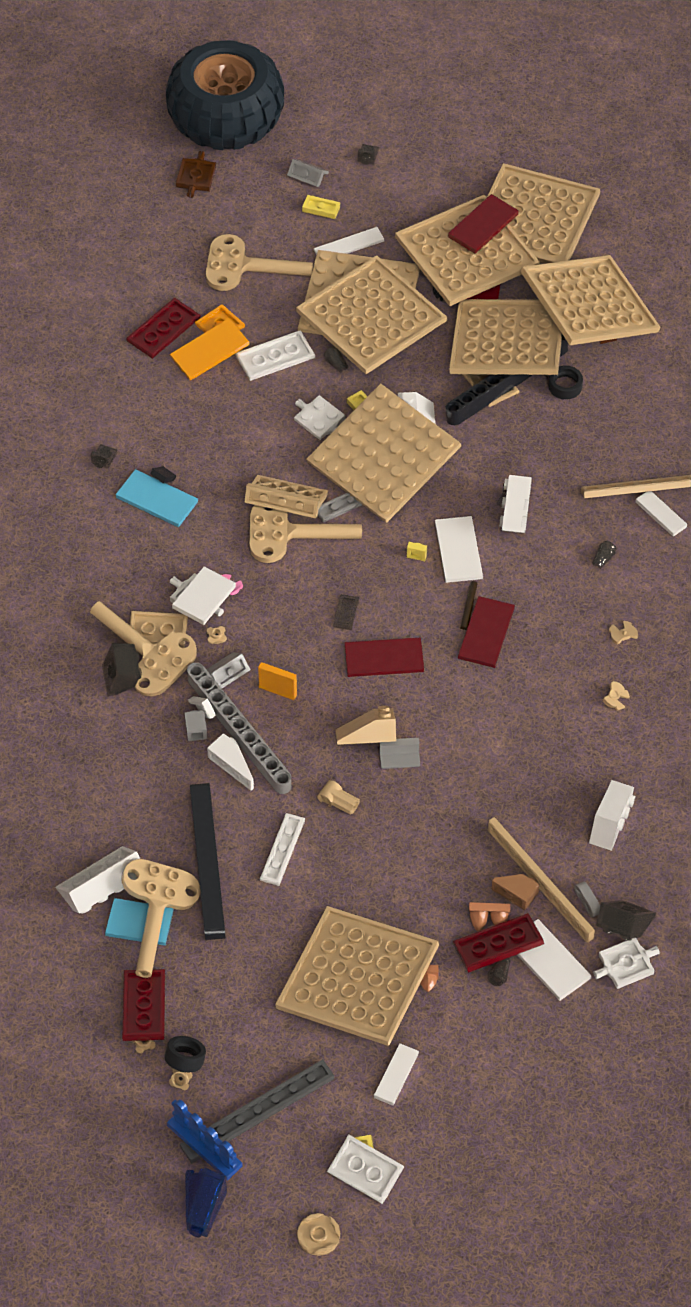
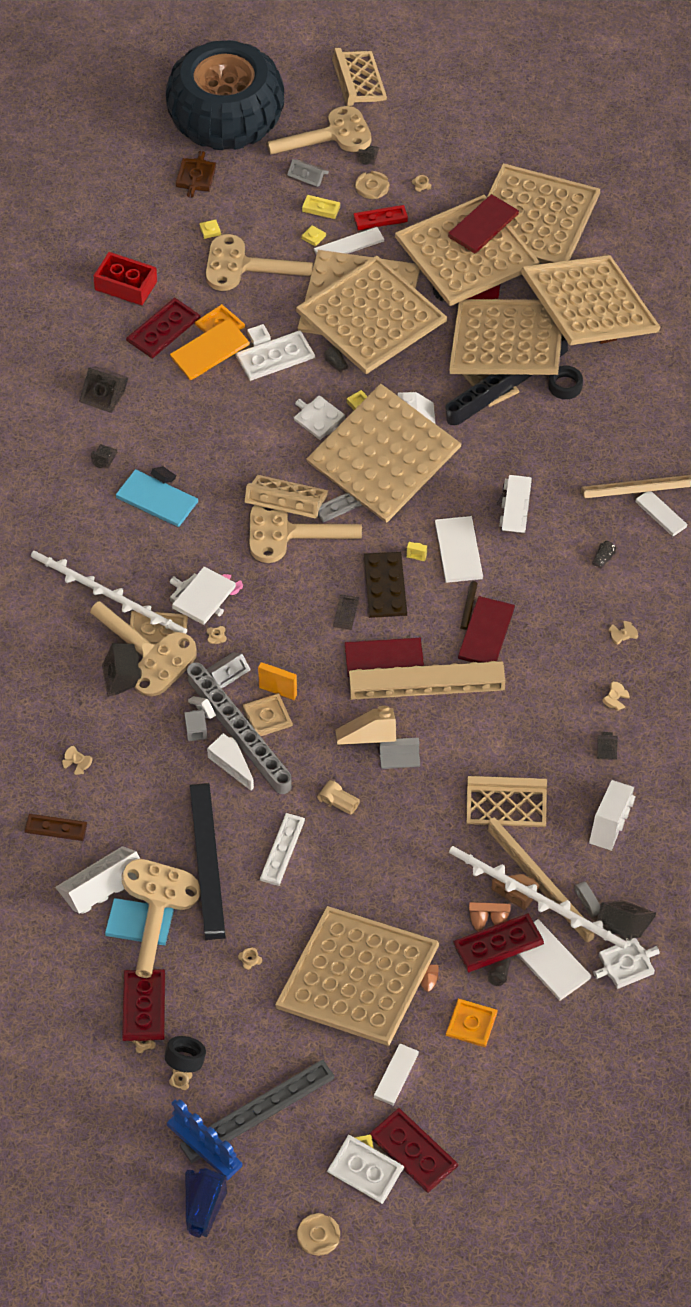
none -> reddish brown tile [24,814,87,841]
none -> white plant [31,551,187,634]
none -> tan piece [62,746,92,775]
none -> clear smoke slope [79,366,129,413]
none -> red brick [93,252,157,306]
none -> light yellow plate [199,220,221,239]
none -> tan plate [238,947,262,970]
none -> tan tile [243,693,293,736]
none -> white plate [247,324,271,346]
none -> tan piece [267,106,372,155]
none -> light yellow plate [302,225,326,247]
none -> tan fence [332,48,387,106]
none -> tan brick [349,661,505,700]
none -> red plate [354,205,408,231]
none -> tan tile [356,171,389,199]
none -> dark brown plate [364,552,407,618]
none -> dark red tile [368,1108,458,1193]
none -> tan plate [412,175,431,192]
none -> light orange tile [446,998,498,1048]
none -> white plant [449,846,628,949]
none -> tan fence [466,776,547,827]
none -> clear smoke bracket [597,732,618,760]

